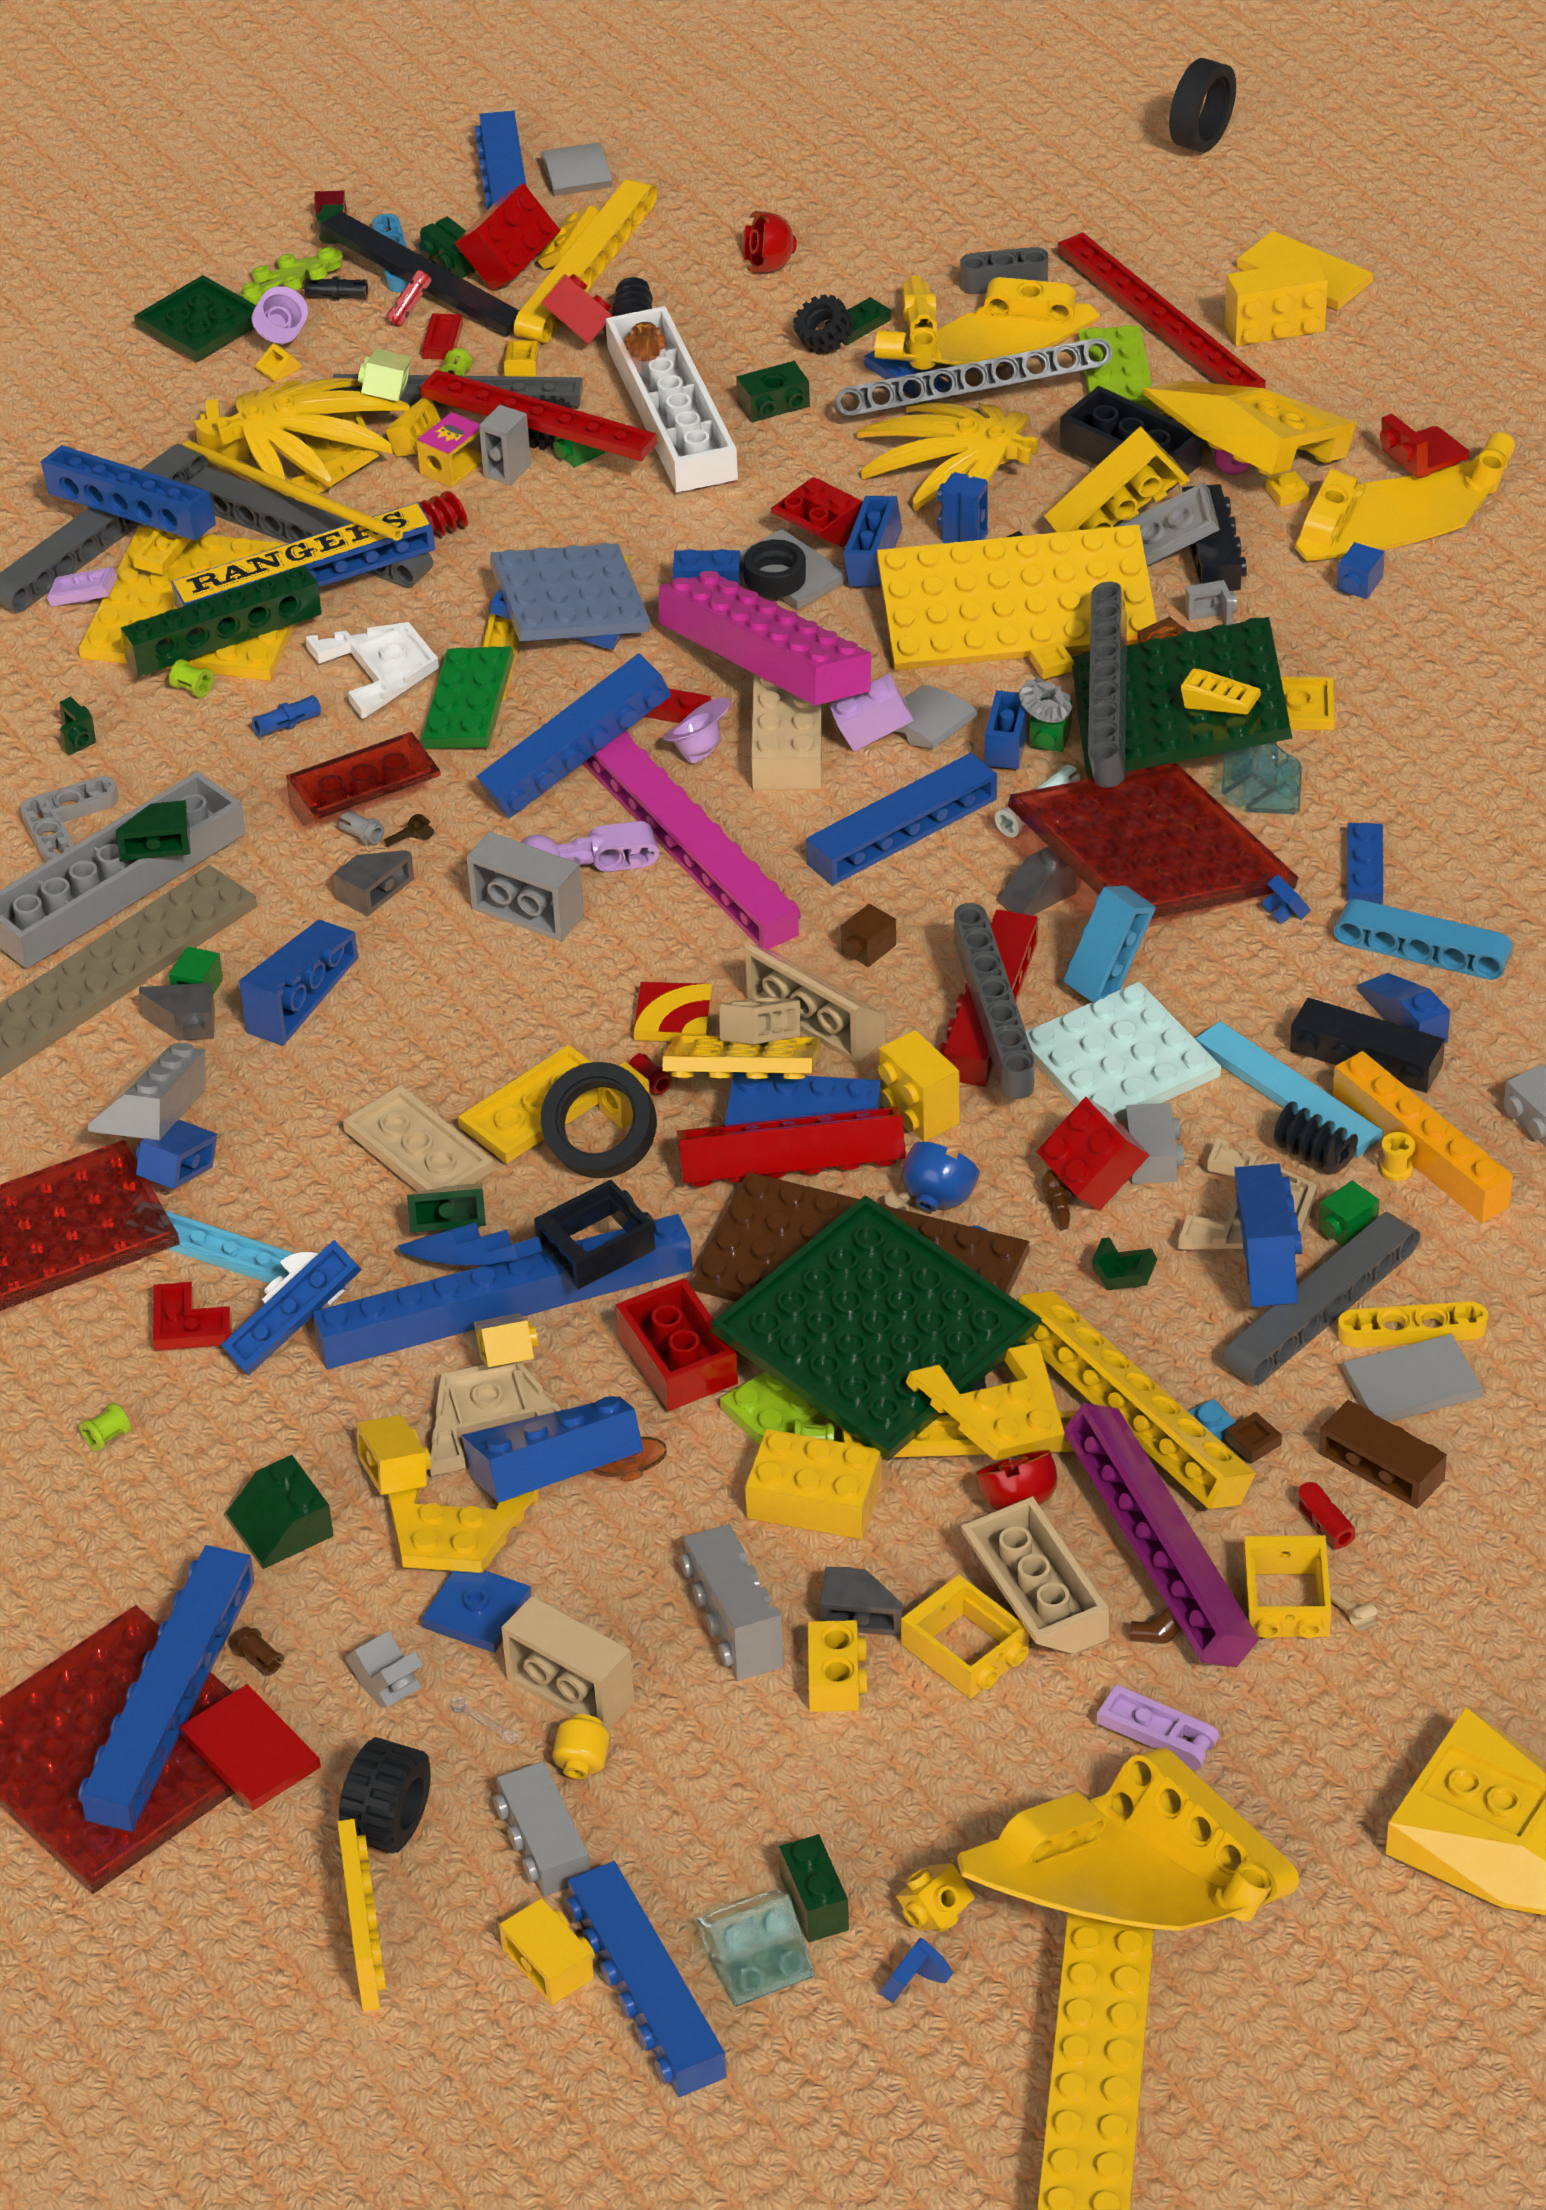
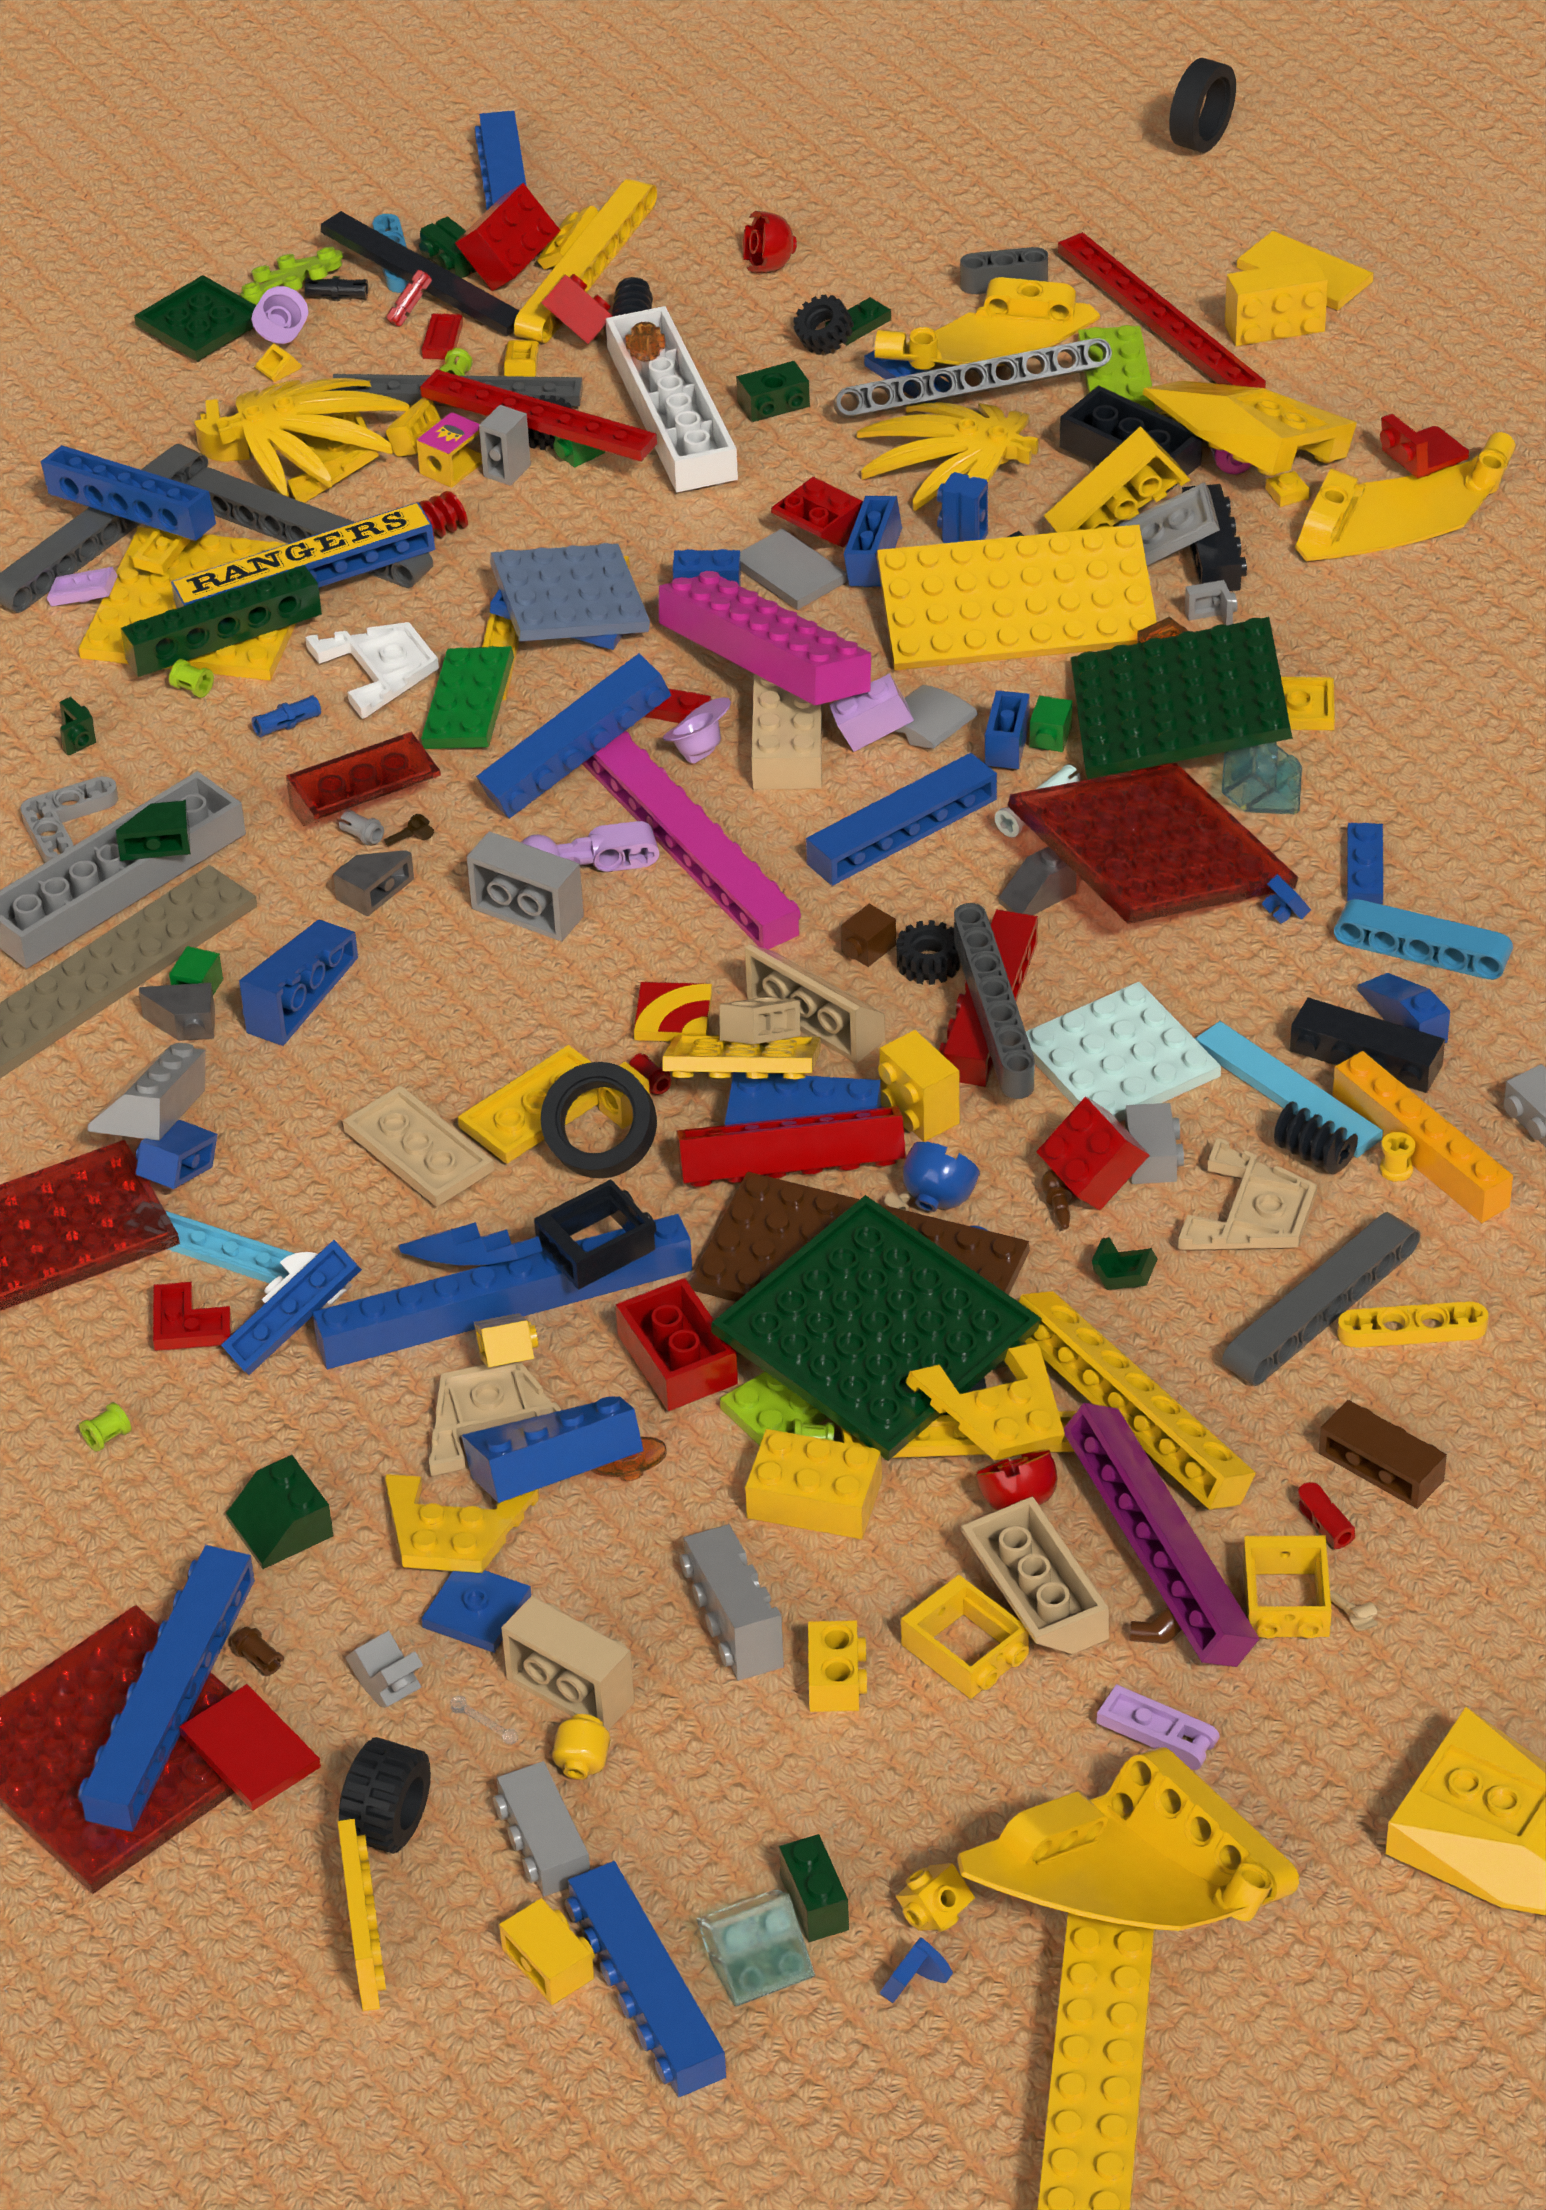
yellow piece [182,440,403,541] -> none
leg [314,190,347,244] -> none
yellow brick [357,1414,431,1495] -> none
yellowish green brick [358,348,412,401] -> none
dark green slope [407,1183,486,1233] -> none
light grey slope [541,142,612,196] -> none
black tyre [743,539,806,598] -> none
flat silver slope [820,1566,903,1636] -> none
yellow piece [902,276,937,332] -> none
light grey gear [1019,676,1073,723] -> none
yellow plate [1030,641,1074,679] -> none
dark azure brick [1063,886,1156,1003] -> none
dark grey beam [1088,581,1127,788] -> none
yellow slope [1181,669,1261,714] -> none
dark azure plate [1188,1399,1237,1441] -> none
reddish brown plate [1225,1412,1282,1464] -> none
blue wedge [1234,1163,1302,1307] -> none
green brick [1319,1180,1380,1246] -> none
blue brick [1337,542,1385,599] -> none
light grey tile [1343,1334,1483,1422] -> none
none -> black tyre [896,920,961,985]

